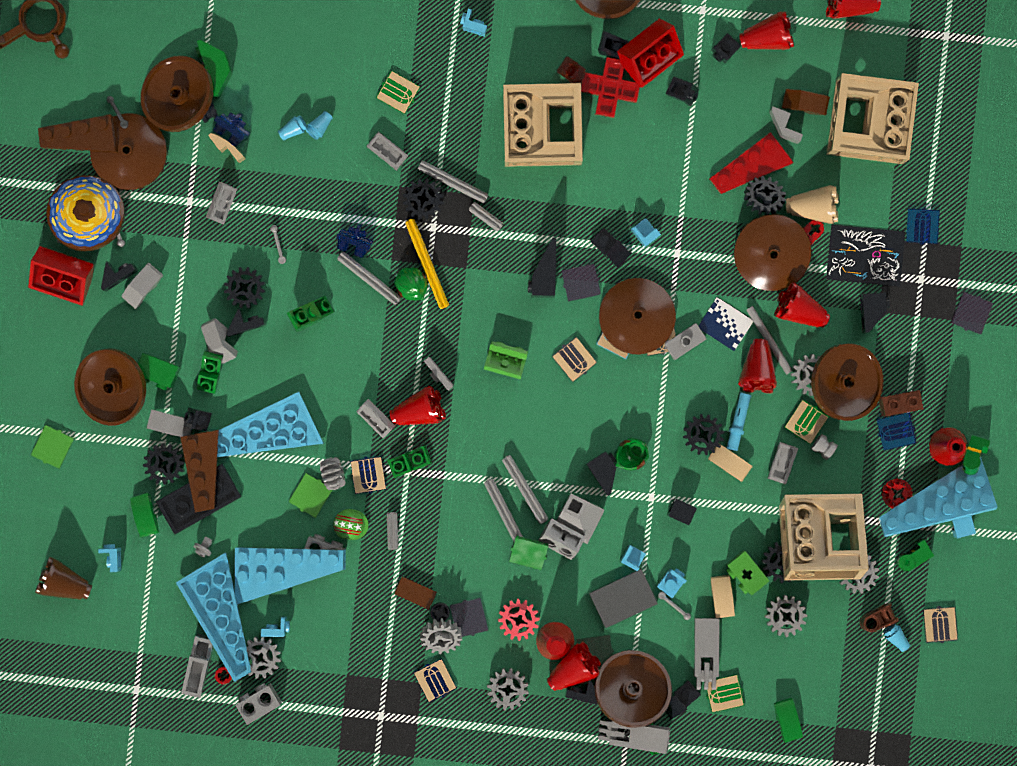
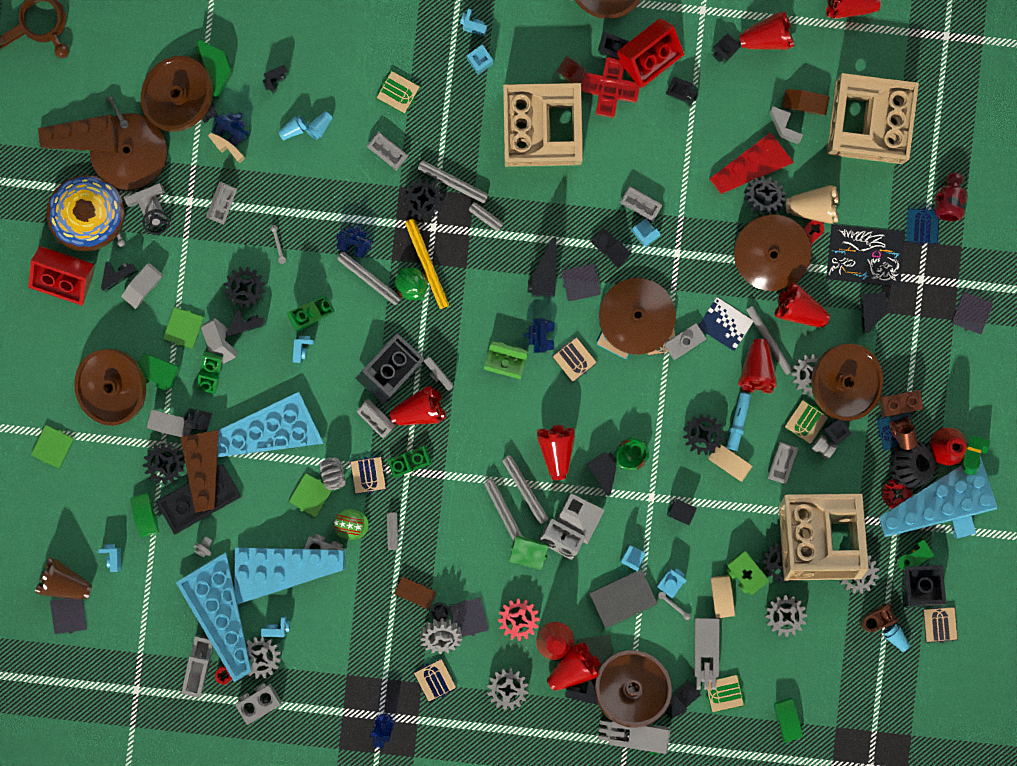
none -> piece [50,598,87,634]
none -> light grey piece [124,183,170,235]
none -> bright green piece [163,307,204,349]
none -> black bracket [262,65,289,94]
none -> medium azure bracket [293,336,314,363]
none -> black slope [355,333,425,404]
none -> clear blue hips [370,713,395,749]
none -> medium azure panel [467,45,494,75]
none -> clear blue hips [523,318,554,353]
none -> red cone [537,425,575,480]
none -> light grey plate [620,186,662,222]
none -> black panel [822,419,852,445]
none -> copper piece [889,416,918,450]
none -> black wheel [889,441,936,488]
none -> black slope [902,565,947,608]
none -> dark red piece [934,173,968,221]

